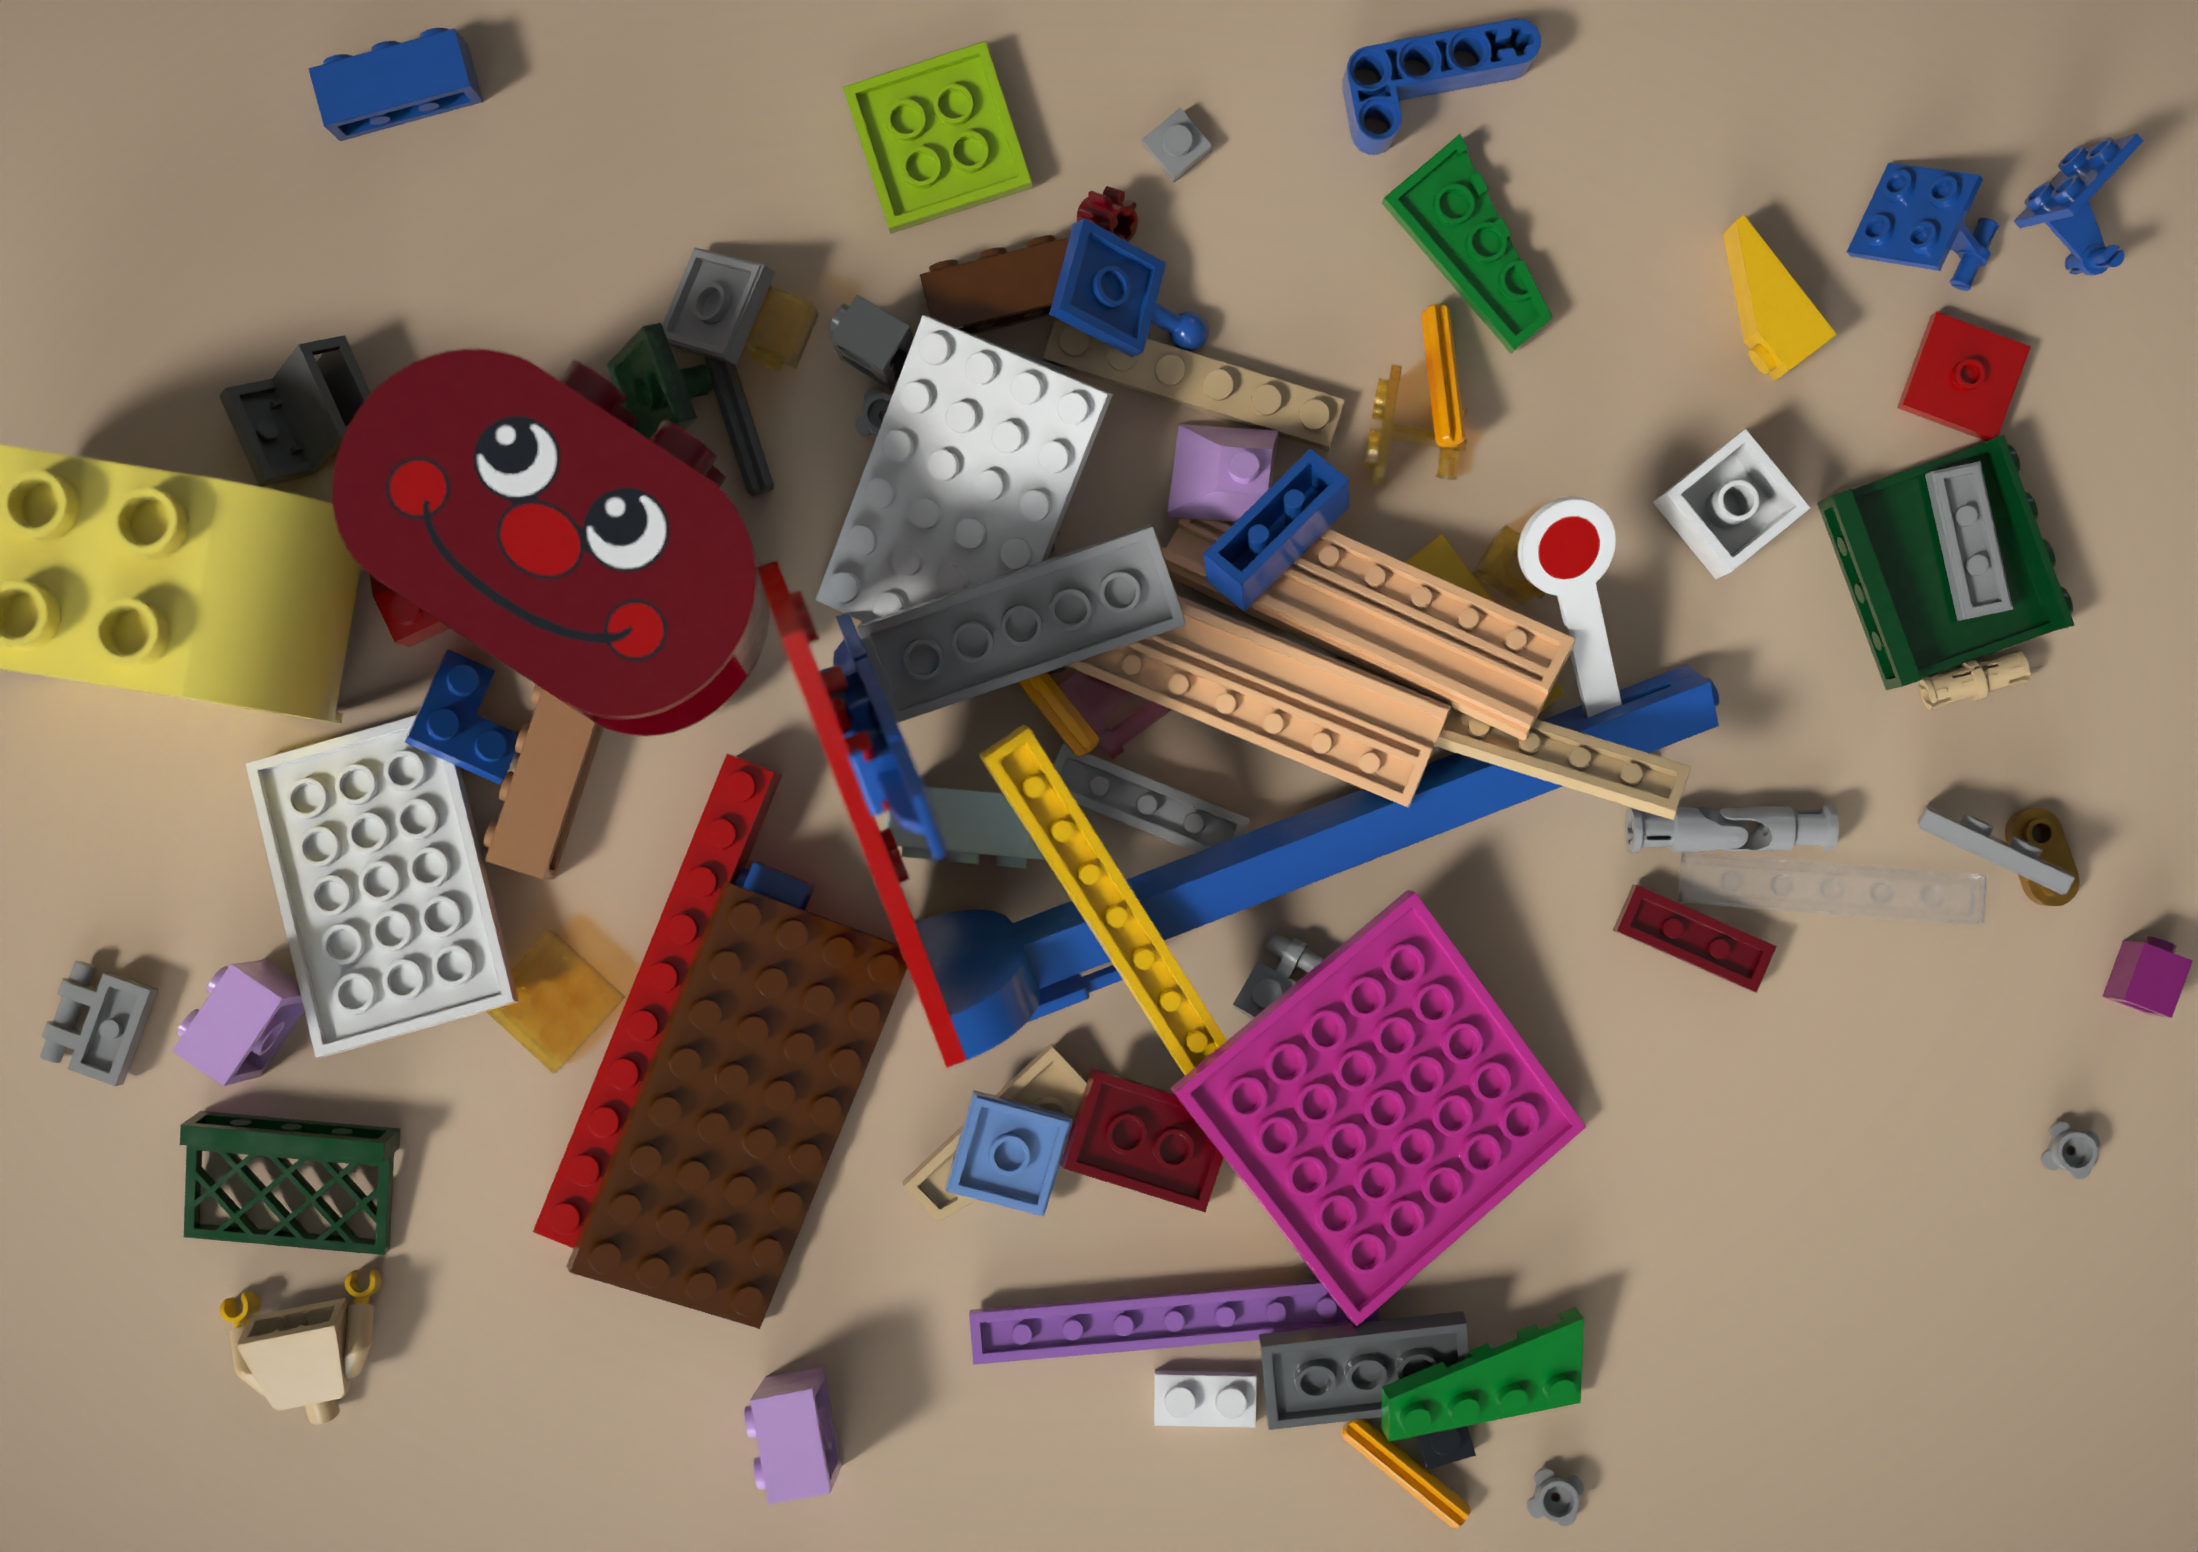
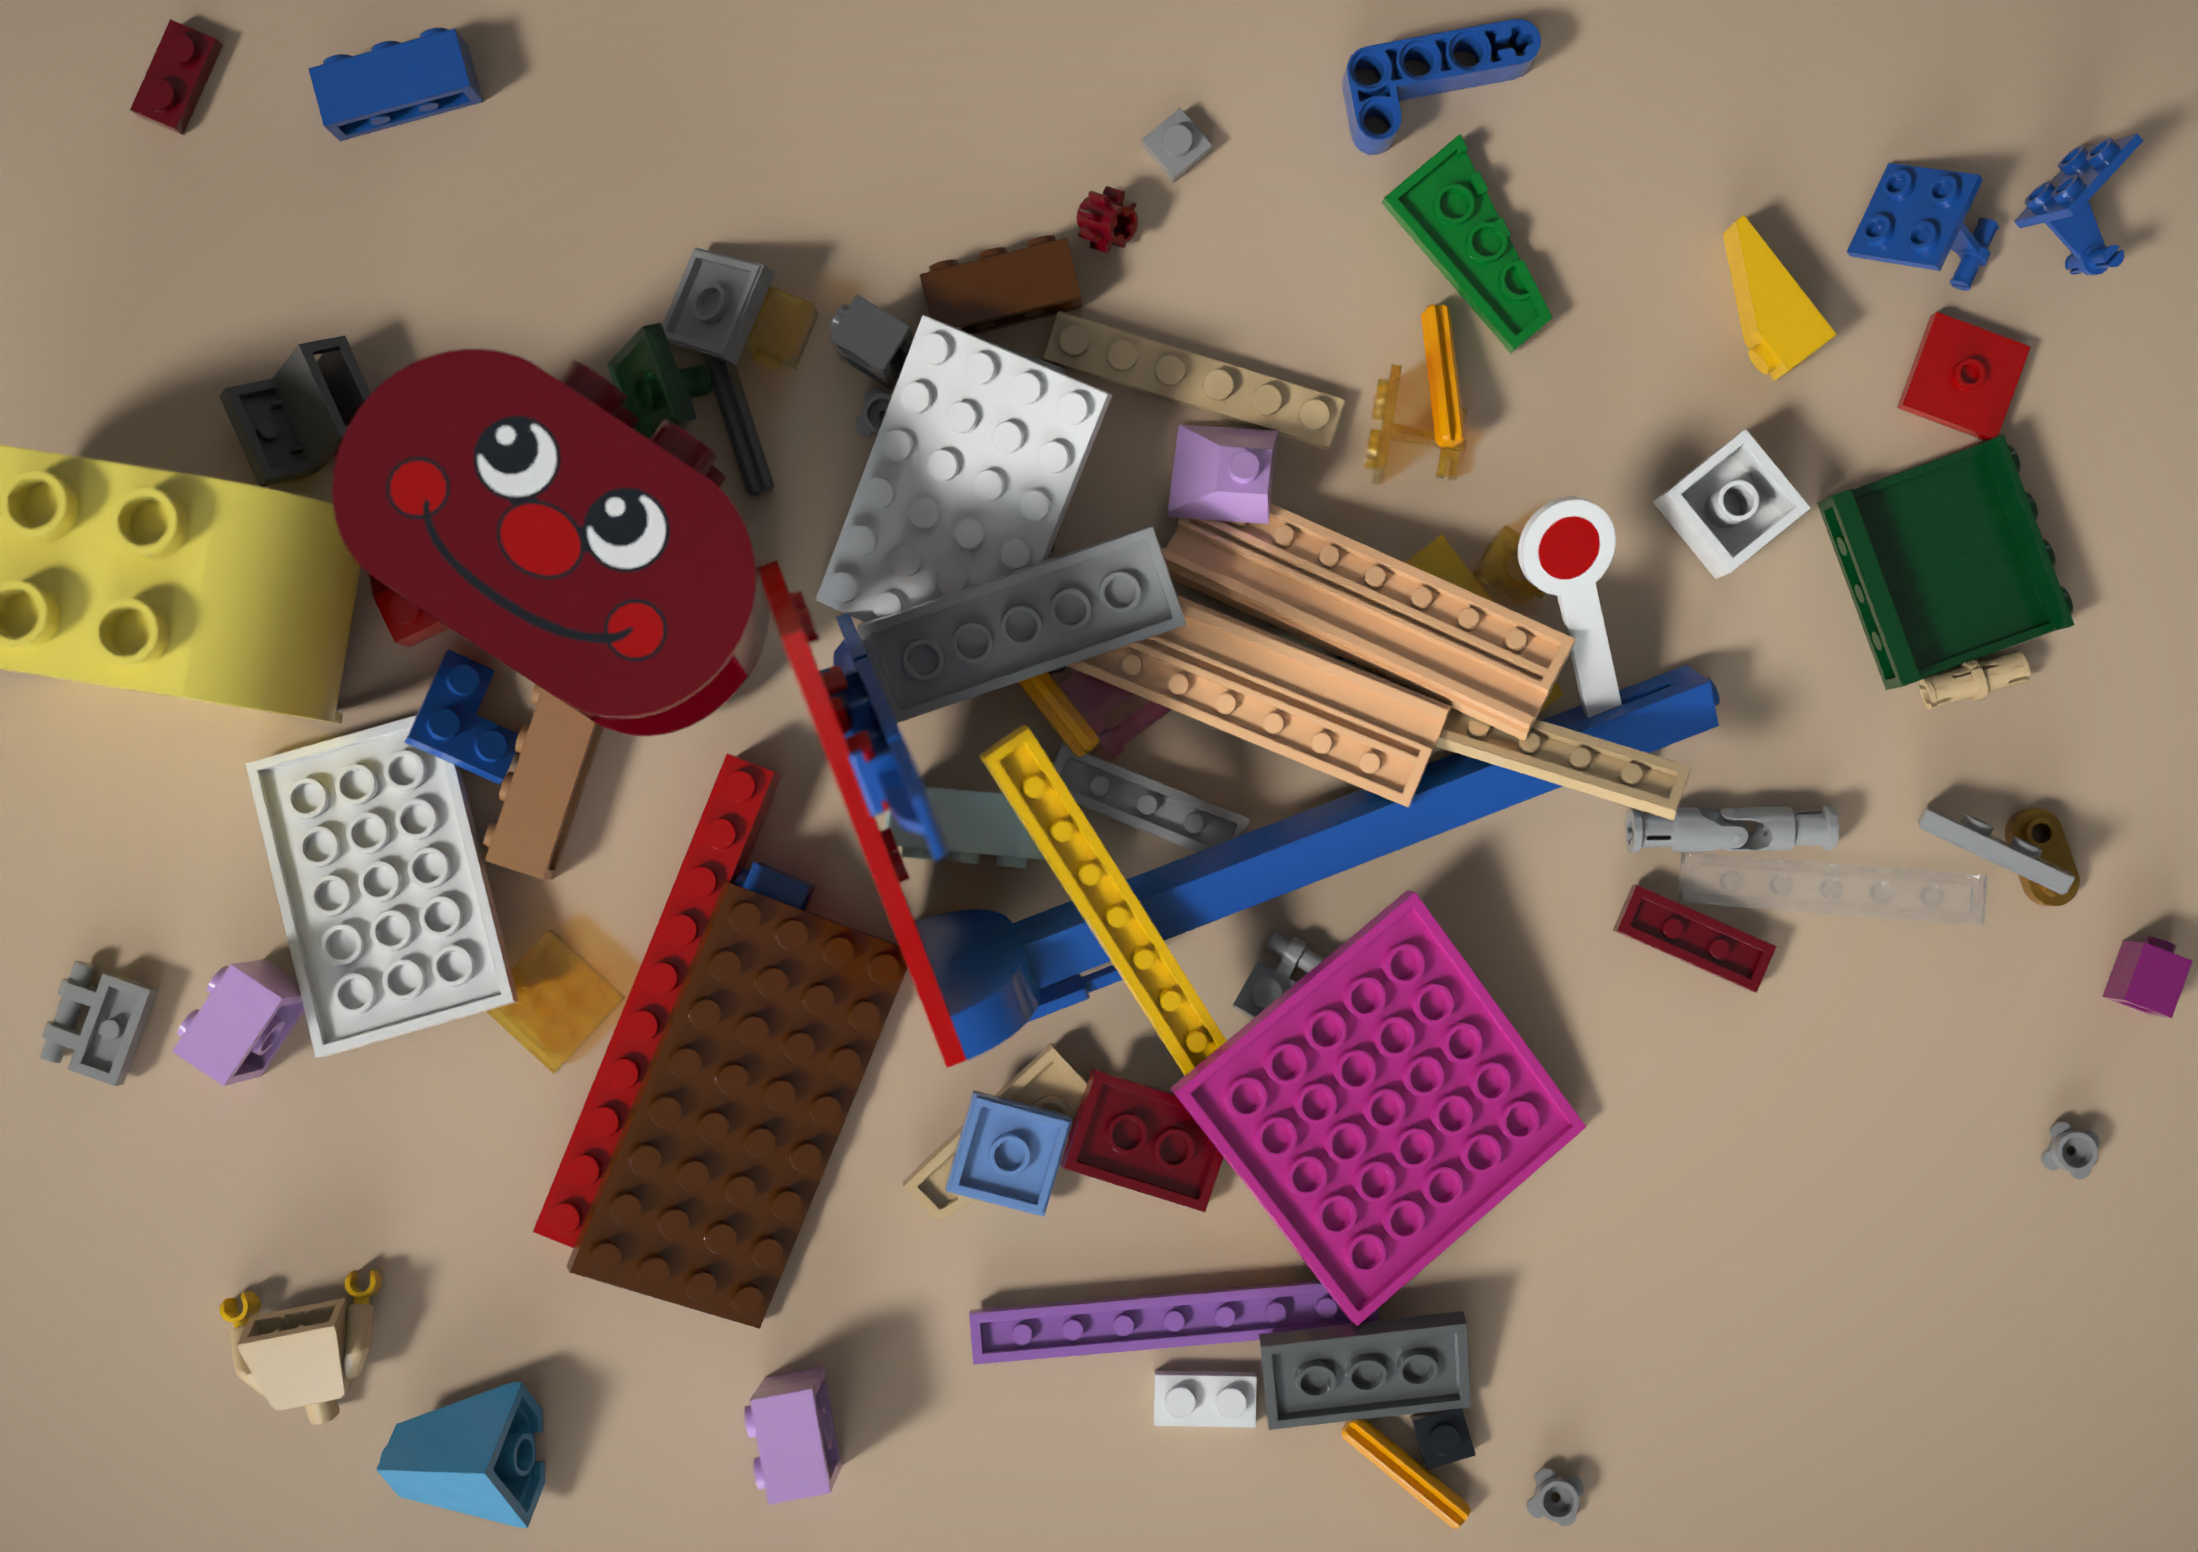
dark green fence [180,1111,401,1255] -> none
lime plate [843,41,1032,234] -> none
blue plate [1049,218,1209,357] -> none
blue brick [1203,449,1349,612] -> none
green wing [1382,1307,1584,1442] -> none
light grey tile [1925,461,2013,621] -> none
none -> dark red plate [130,19,223,135]
none -> dark azure slope [376,1382,545,1528]

